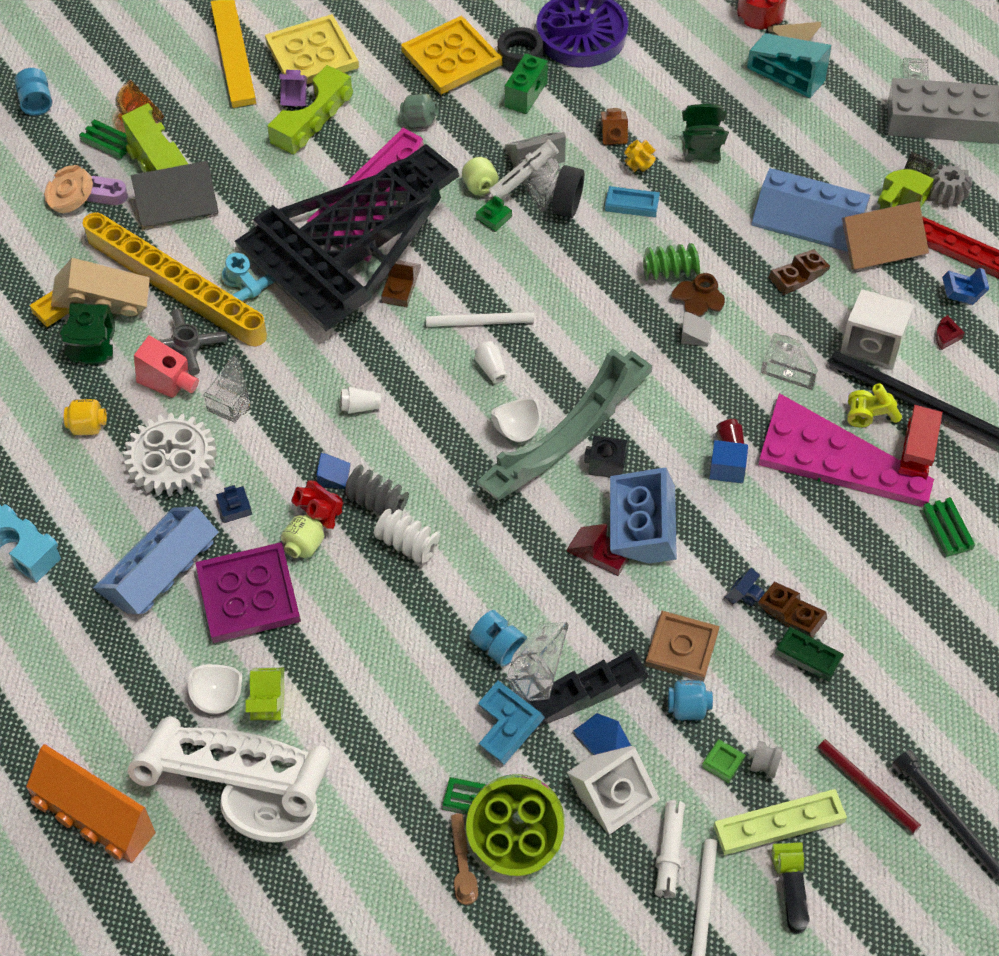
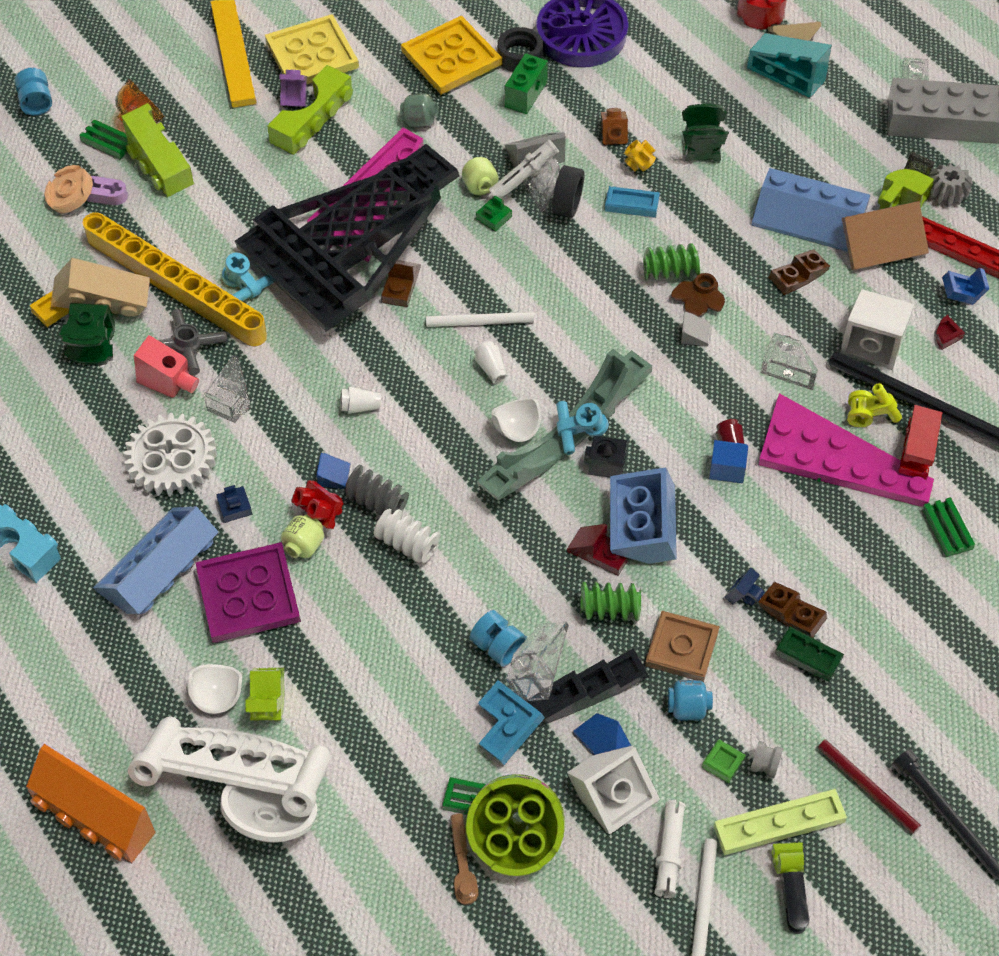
yellow head [64,399,107,435] -> none
dark grey tile [130,160,219,227] -> none
none -> medium azure piece [556,401,609,455]
none -> bright green piece [580,582,641,621]

